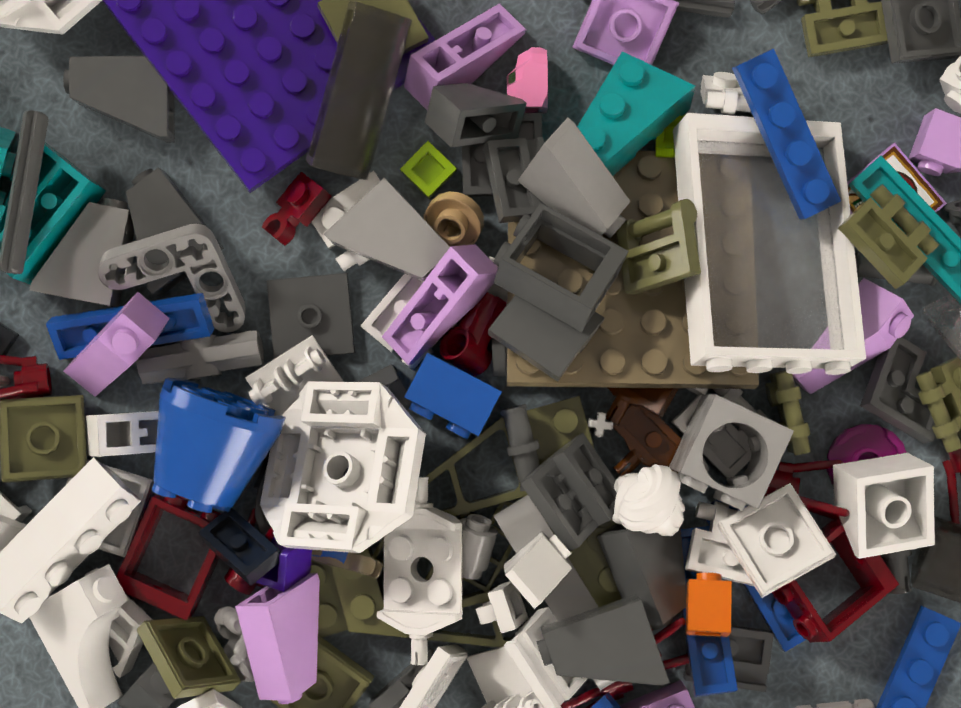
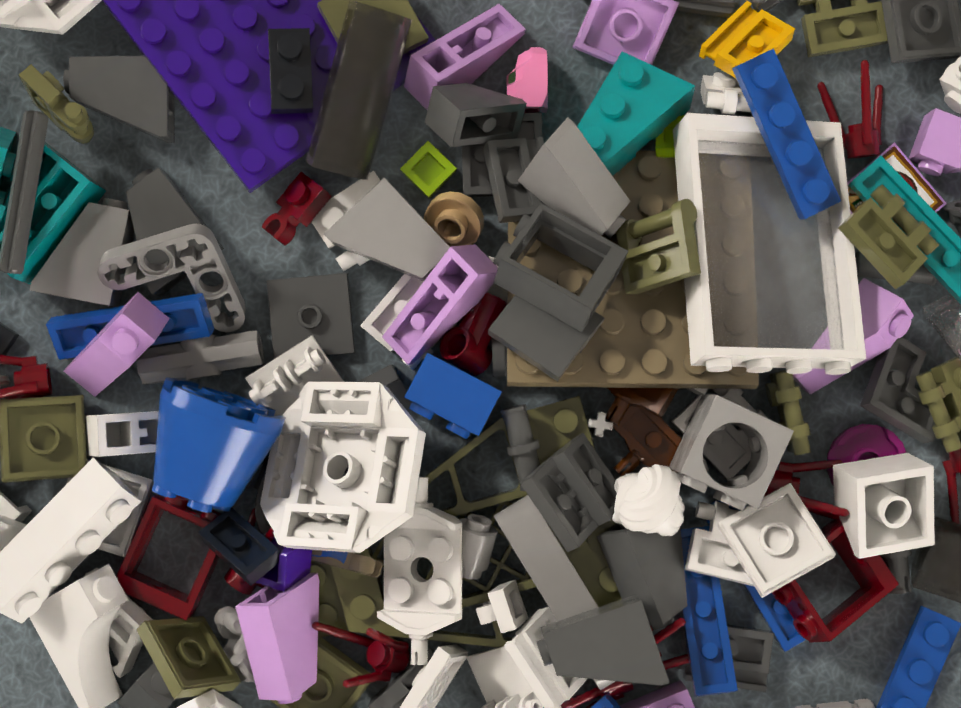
white slope [504,532,572,609] -> none
orange brick [686,573,732,637] -> none
none -> olive plate [19,64,94,144]
none -> black plate [268,28,313,114]
none -> dark red plant [312,622,409,688]
none -> yellow plate [699,1,795,78]
none -> dark red plant [817,60,883,159]

